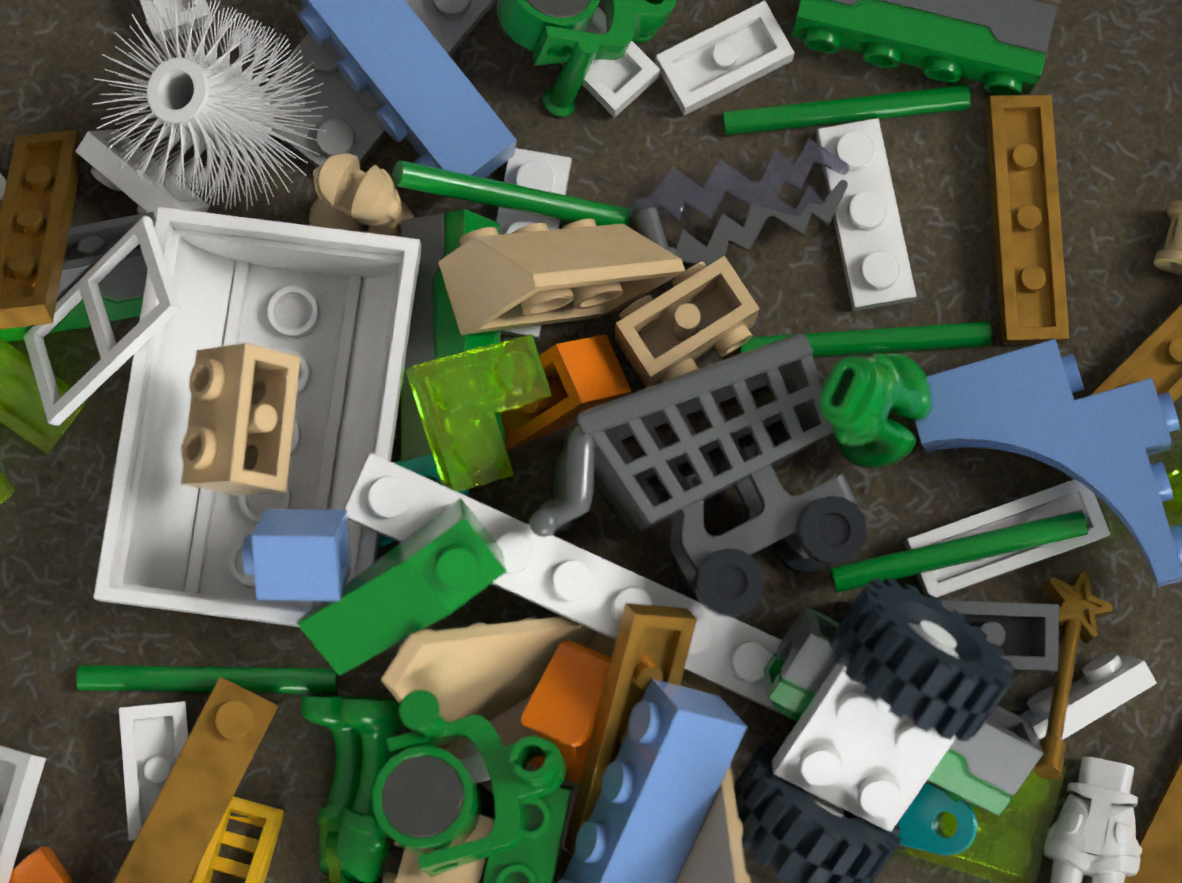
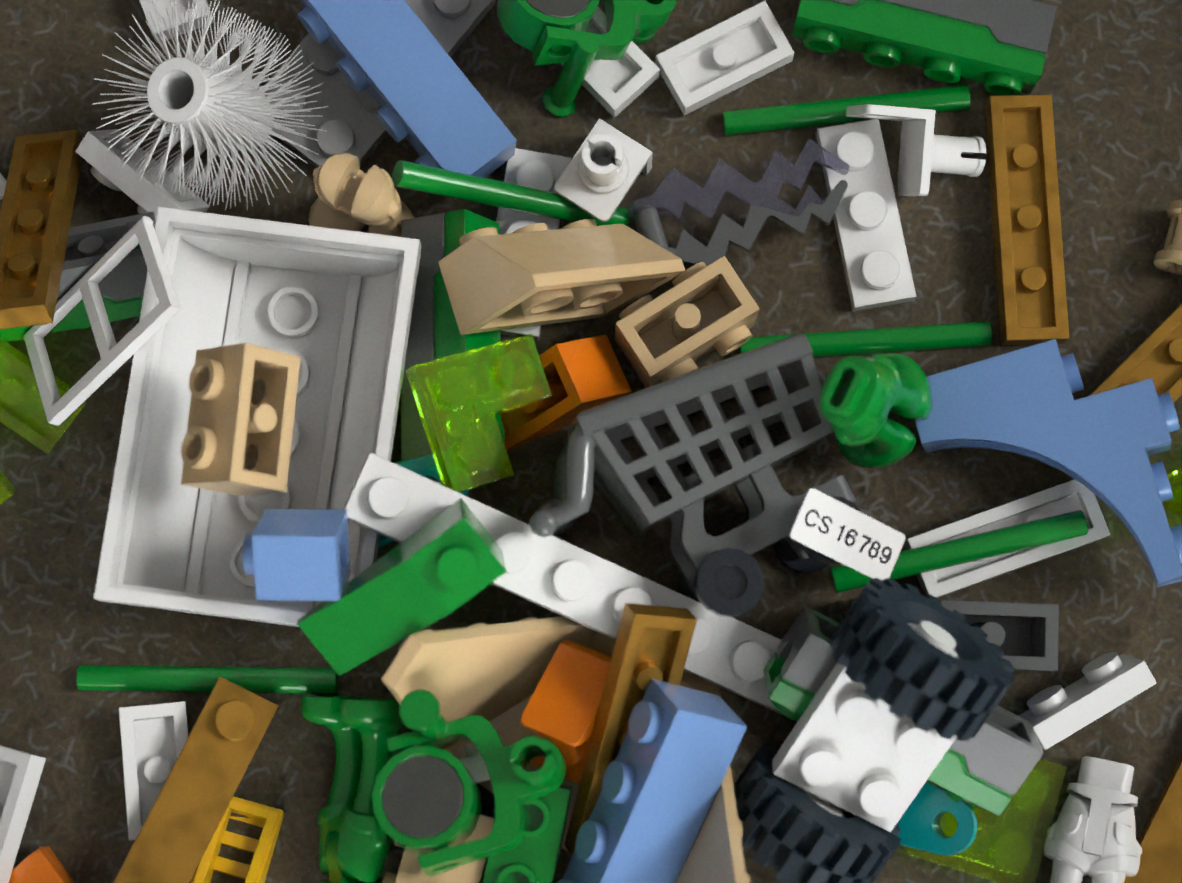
pearl gold piece [1034,571,1113,780] -> none
none -> white bracket [555,118,653,222]
none -> white sticker [790,488,905,582]
none -> white bracket [846,104,986,196]

